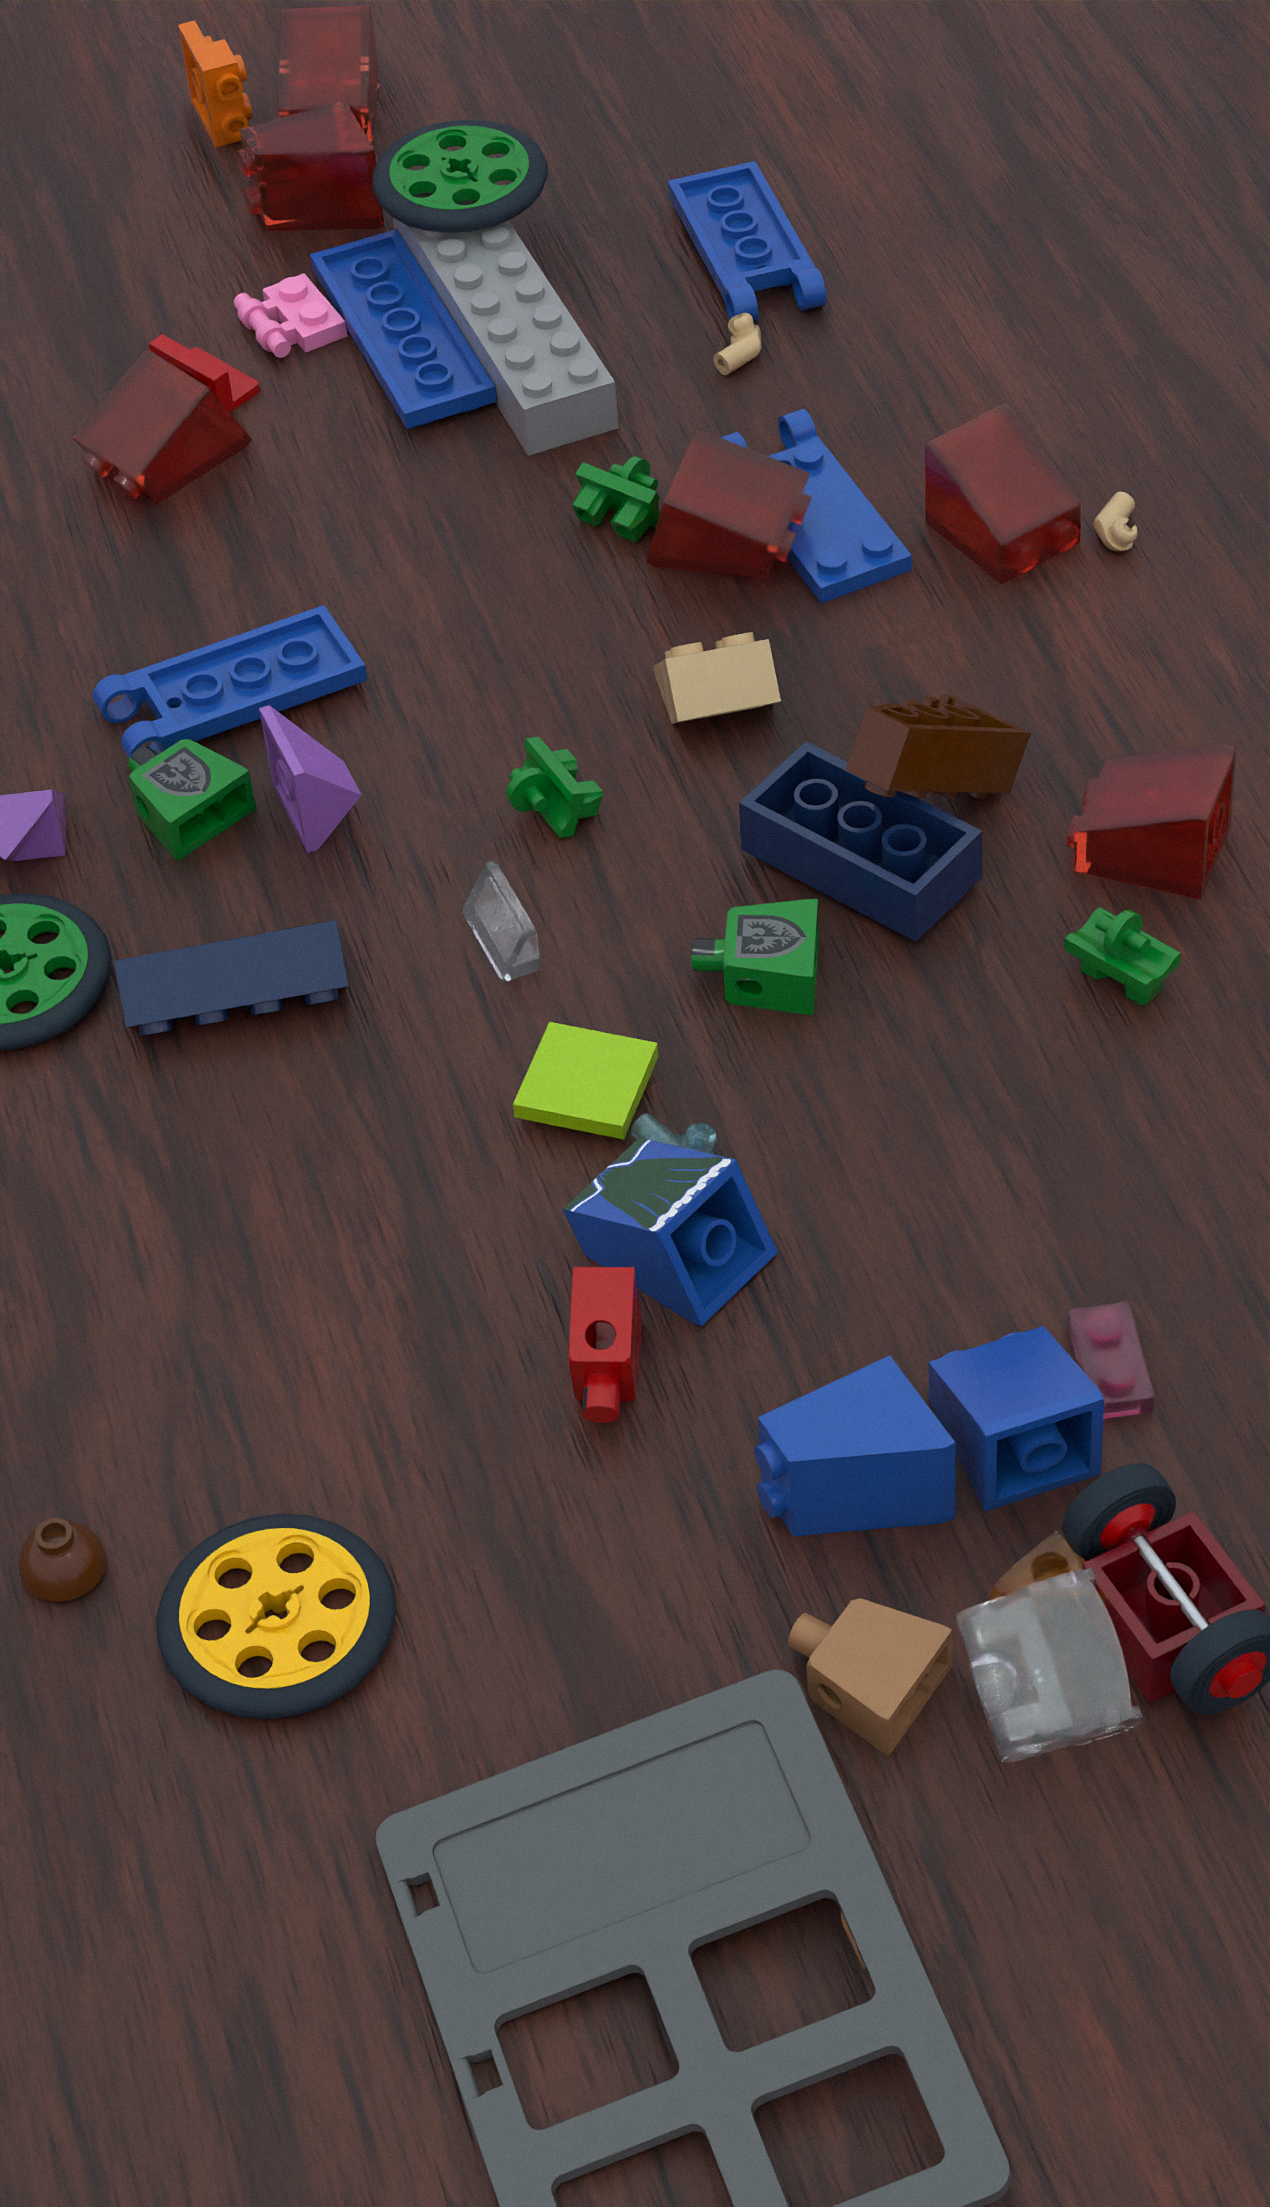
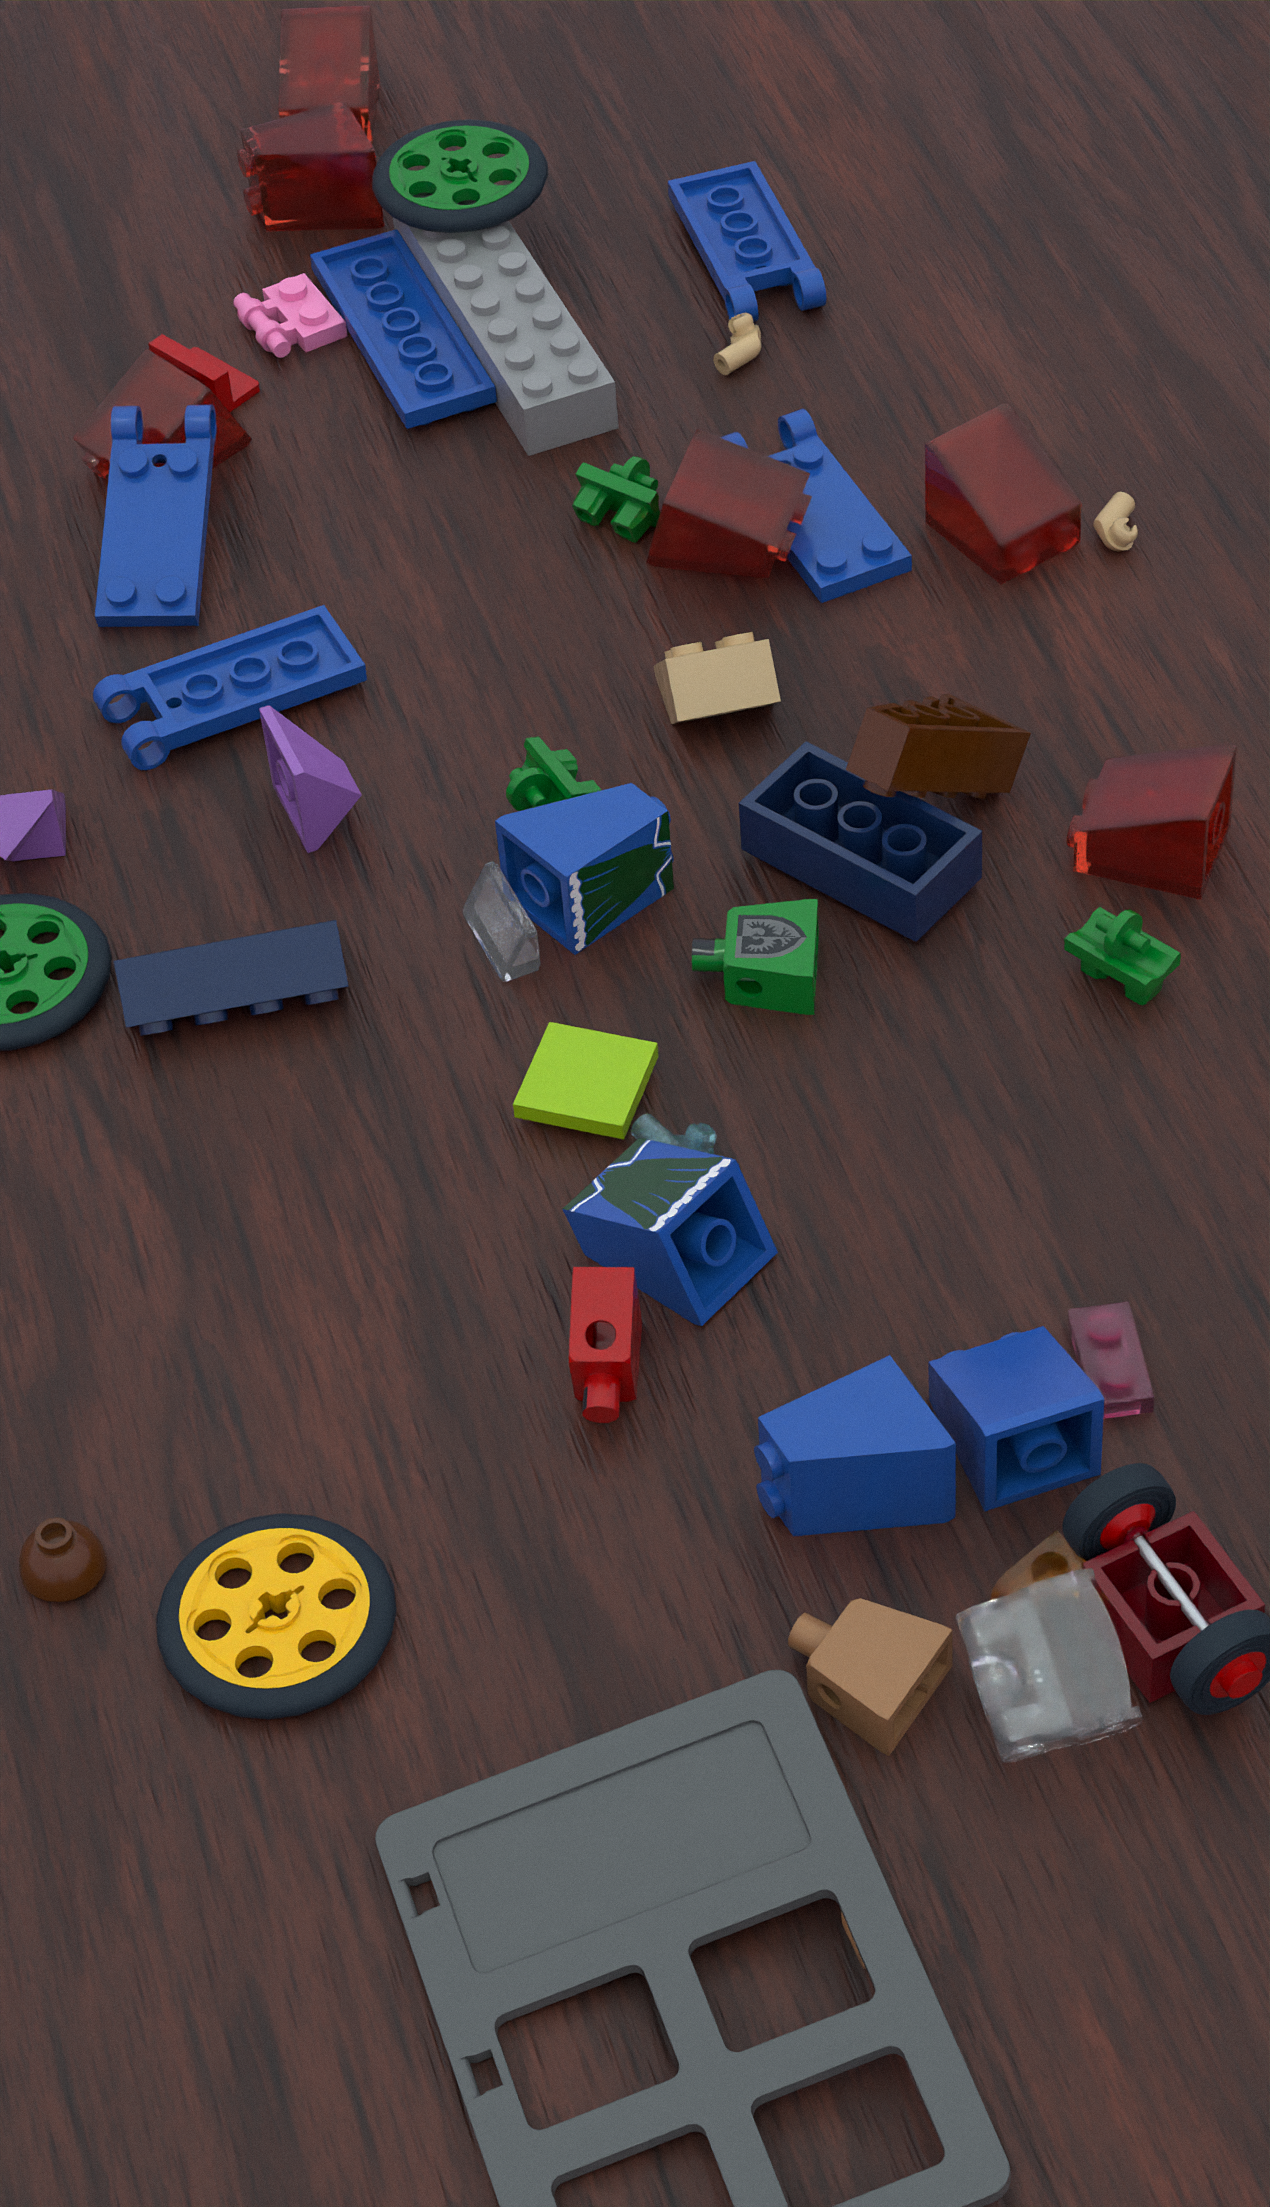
green torso [128,739,256,861] -> none
orange plate [178,20,253,148] -> none
none -> blue hinge [95,405,217,627]
none -> blue slope [495,783,674,955]

